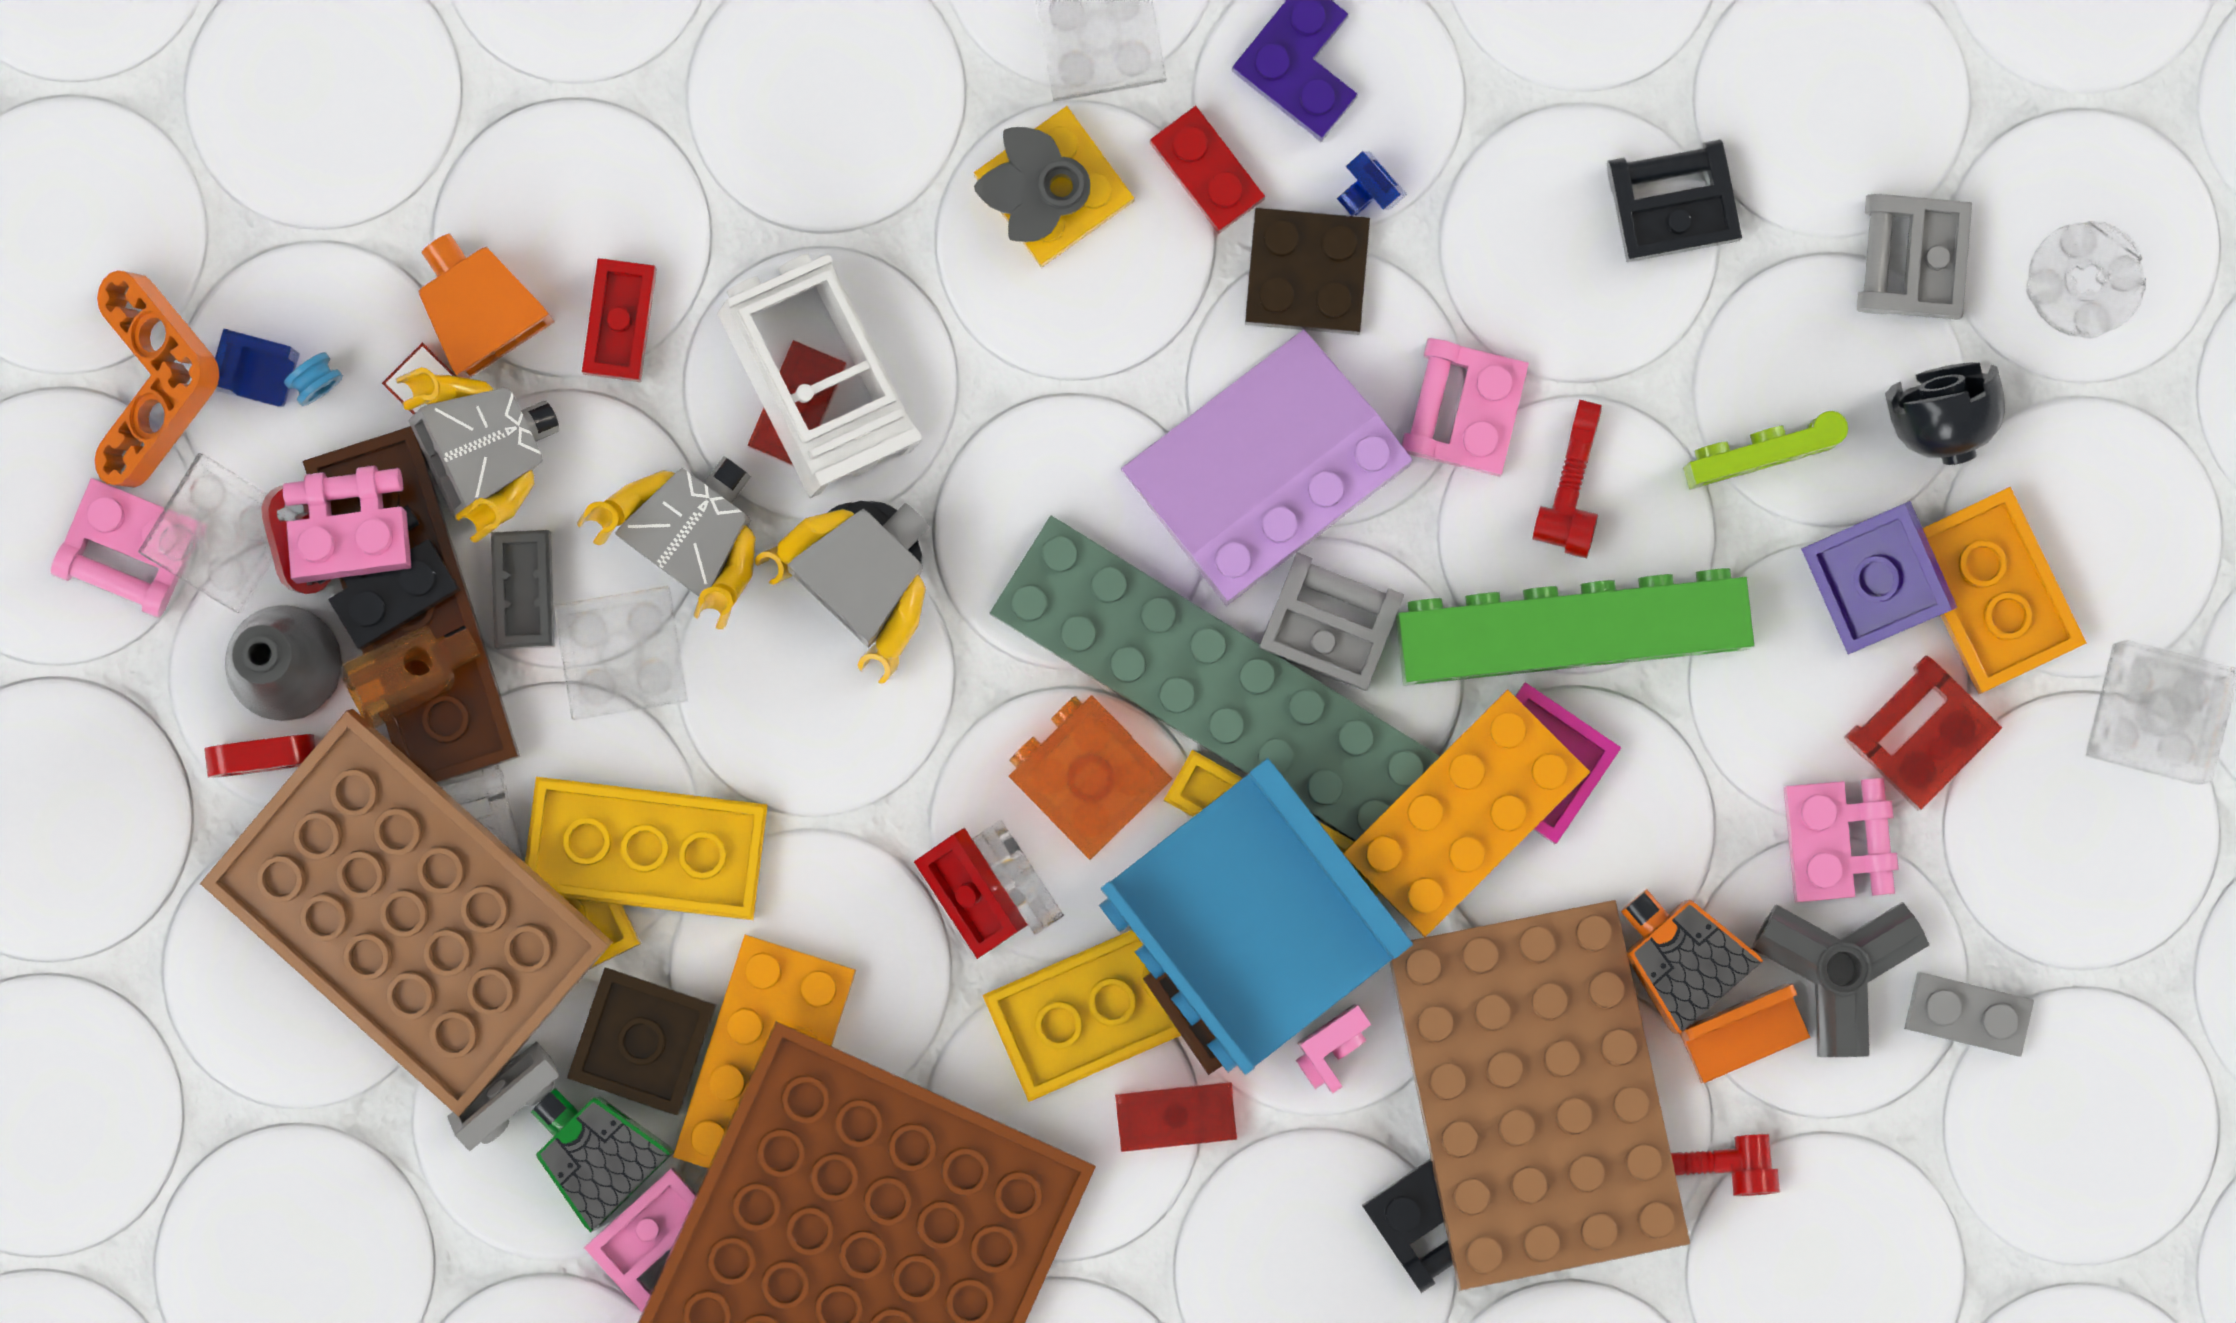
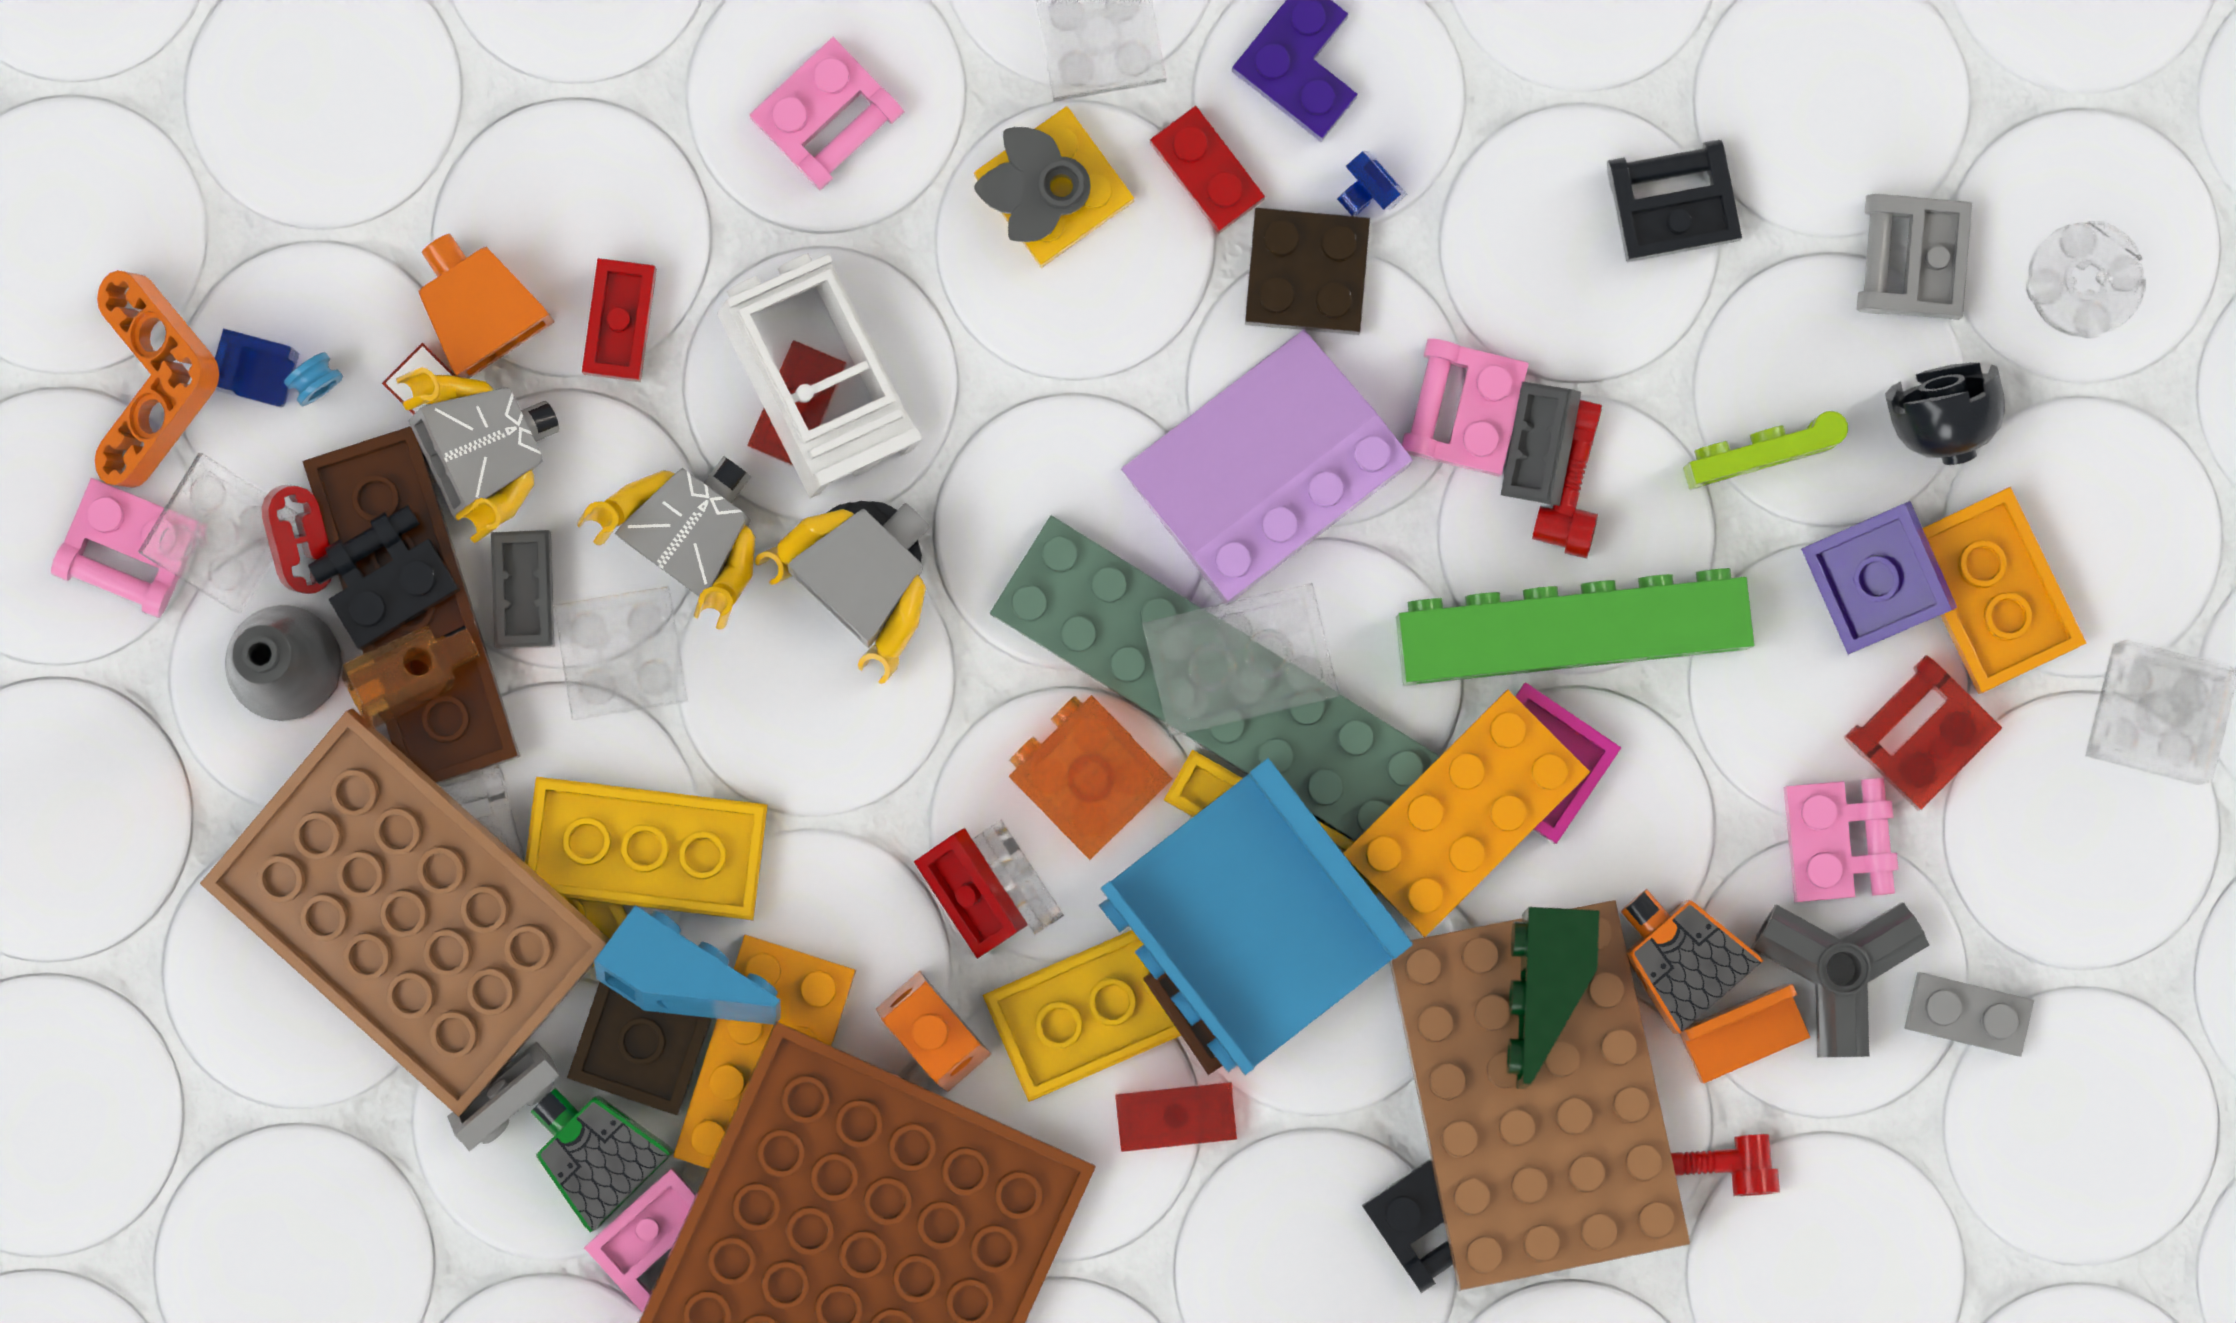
red beam [204,734,315,778] -> none
bright pink plate [283,465,411,584] -> none
light grey plate [1259,552,1405,691] -> none
bright pink bracket [1296,1004,1371,1093] -> none
none -> dark azure slope [594,905,781,1025]
none -> bright pink plate [749,37,904,191]
none -> orange torso [876,971,991,1092]
none -> clear plate [1142,583,1340,738]
none -> dark grey plate [1500,381,1582,506]
none -> dark green slope [1507,907,1600,1089]

